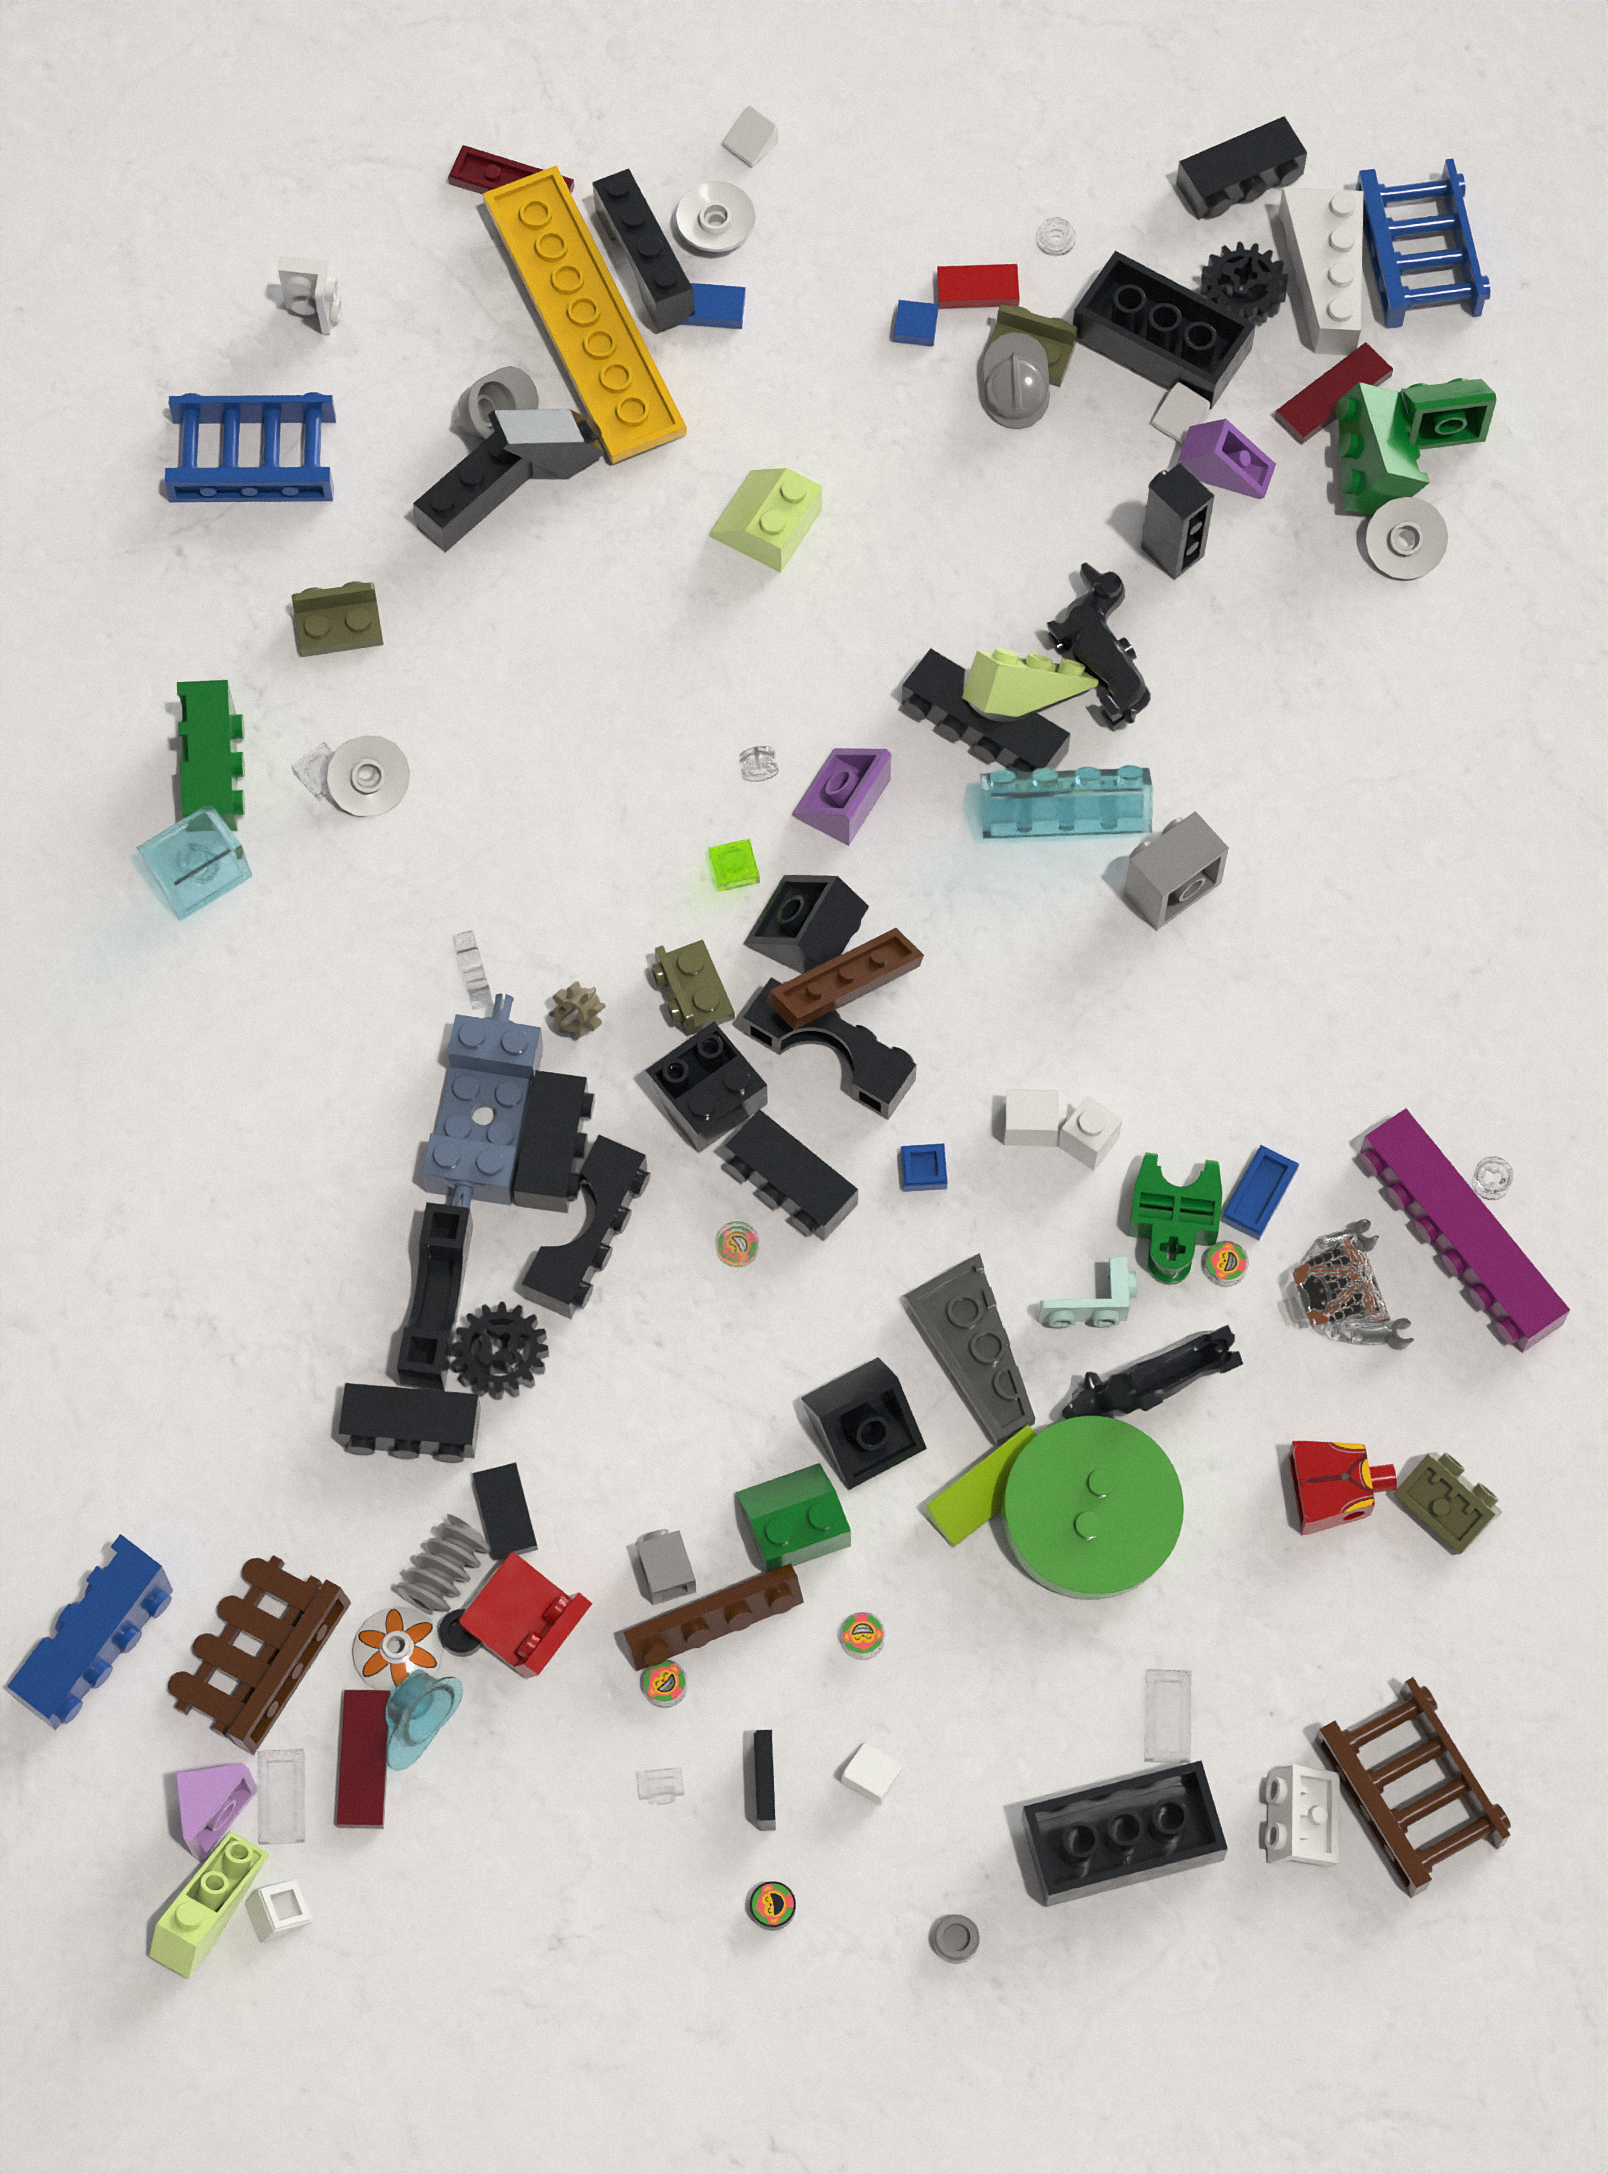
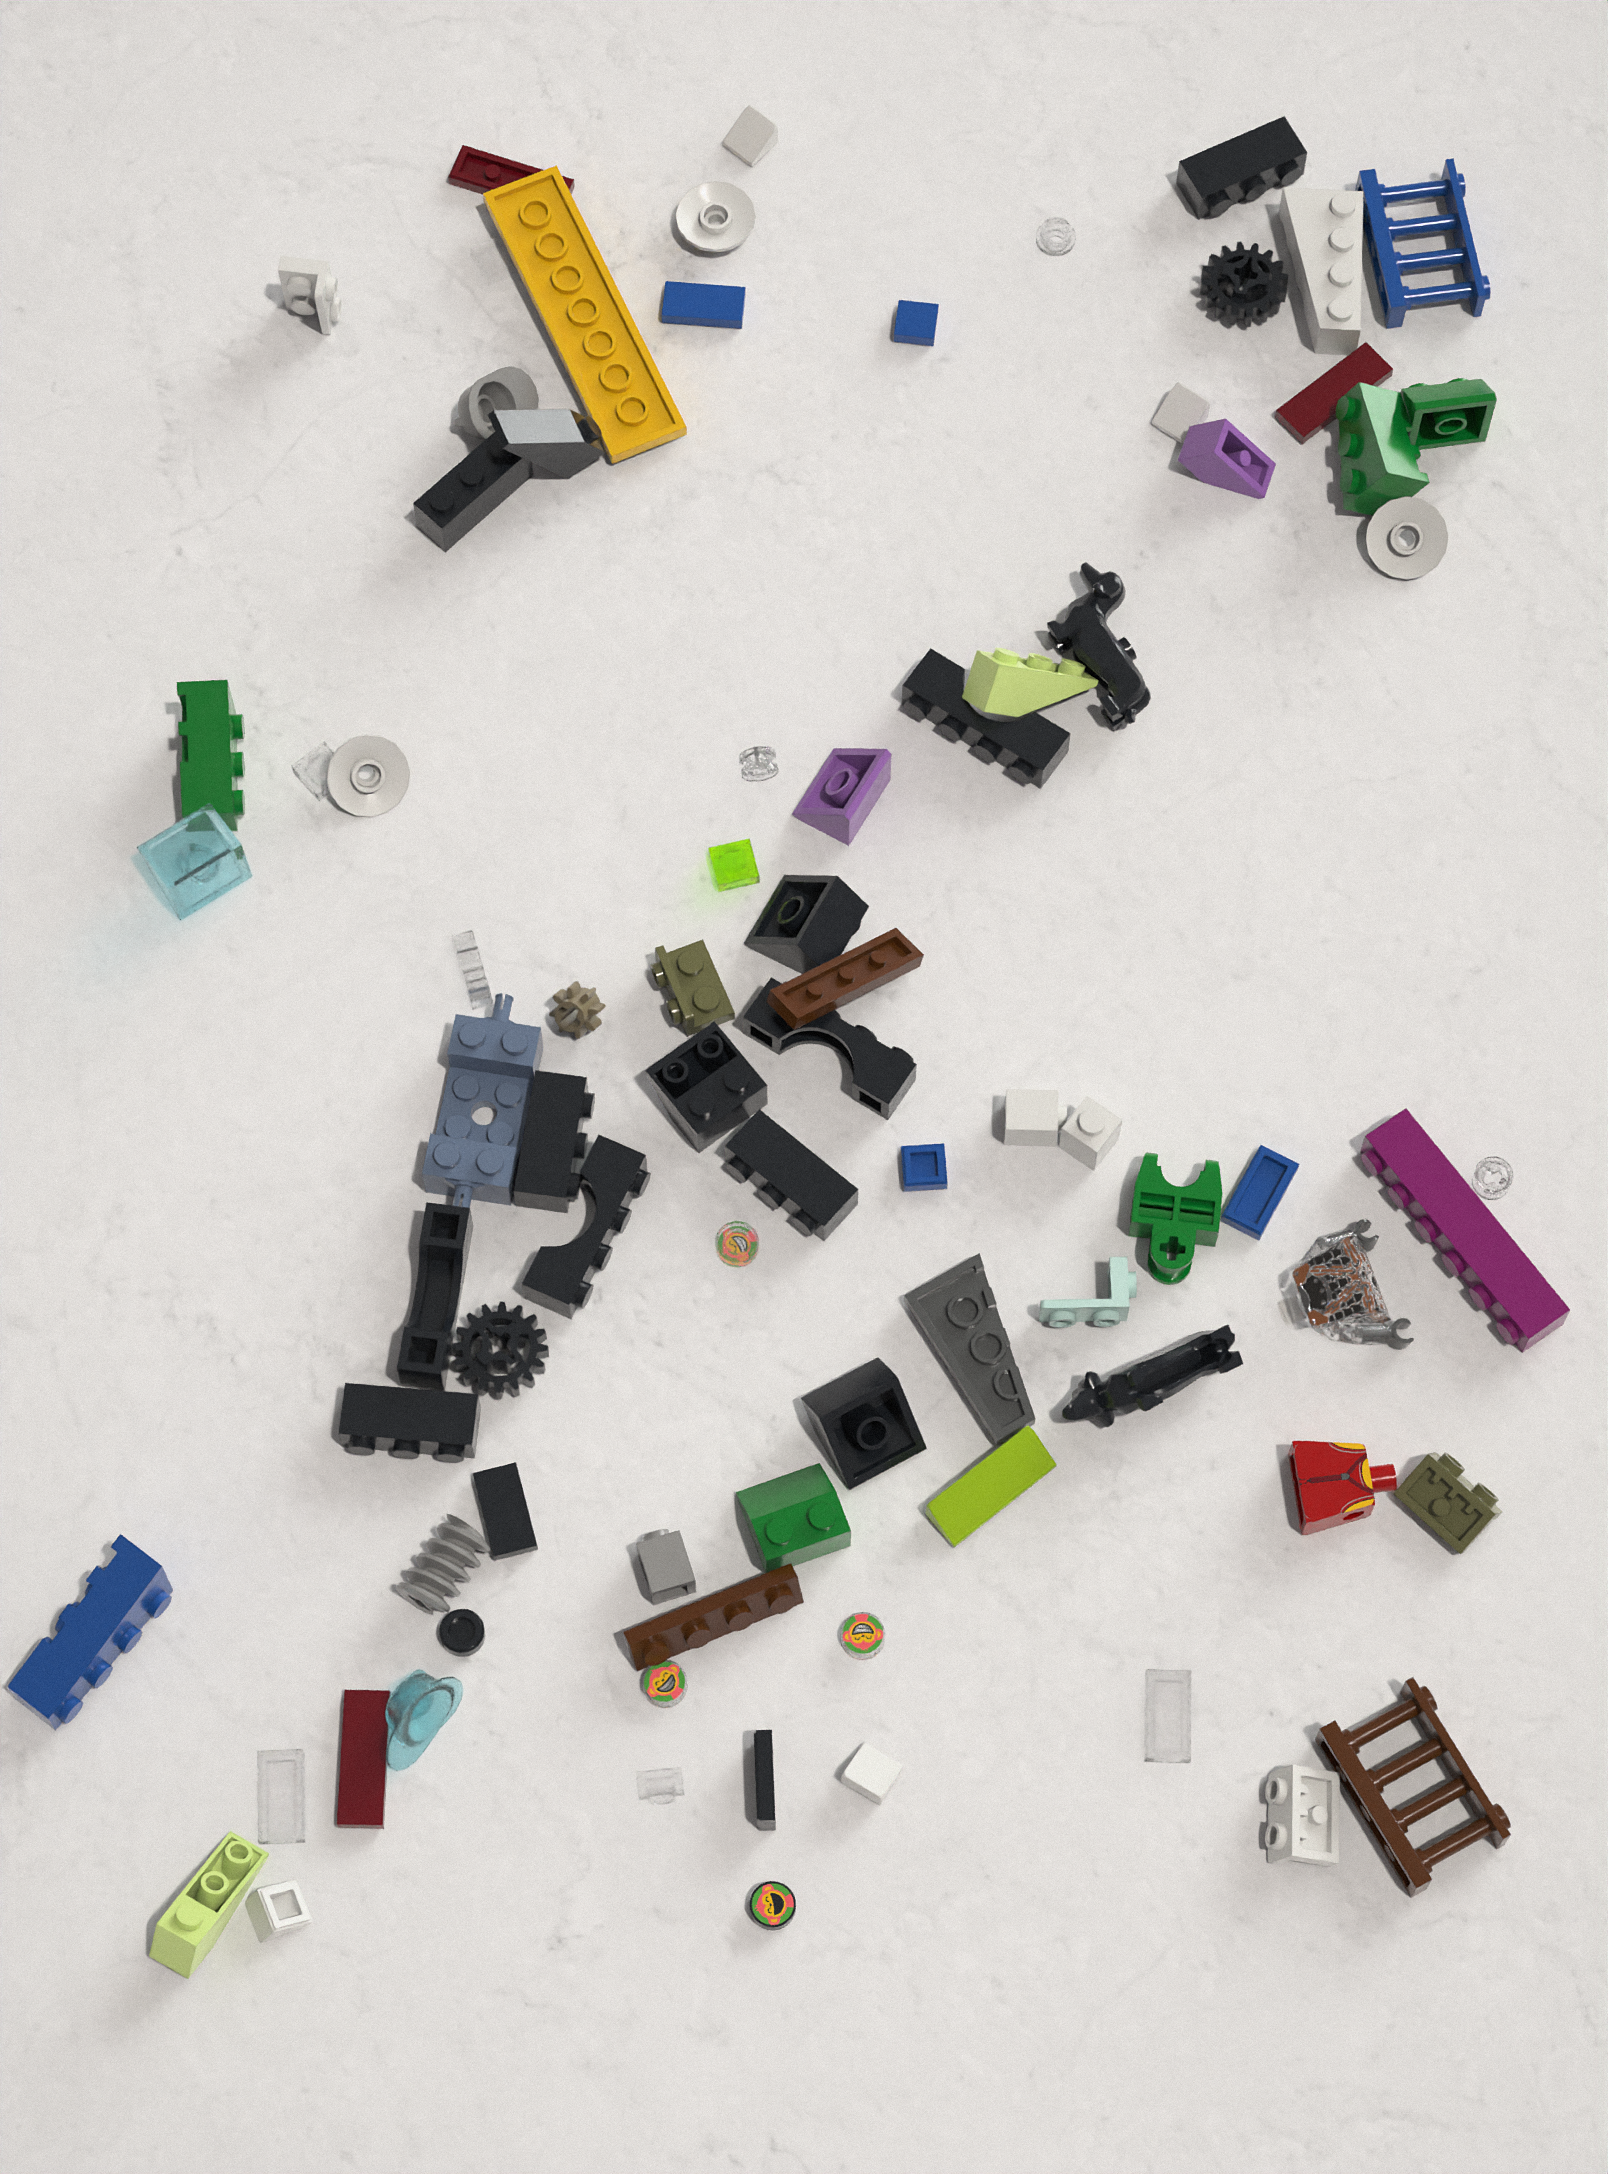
blue fence [165,392,336,503] -> none
reddish brown fence [168,1555,351,1756] -> none
lavender slope [176,1763,258,1863] -> none
olive bracket [291,581,384,657] -> none
dish [353,1606,443,1696] -> none
red bracket [458,1552,593,1679] -> none
black arch [592,168,695,331] -> none
yellowish green slope [710,468,822,573] -> none
light grey tile [933,1915,980,1964] -> none
red tile [937,264,1020,308] -> none
clear light blue brick [980,765,1153,839] -> none
light grey piece [983,332,1050,429] -> none
olive bracket [984,304,1077,387] -> none
bright green brick [1000,1416,1184,1600] -> none
black brick [1021,1760,1228,1907] -> none
black brick [1072,250,1256,410] -> none
light grey brick [1124,811,1229,931] -> none
black brick [1141,463,1215,580] -> none
tile [1204,1241,1249,1287] -> none

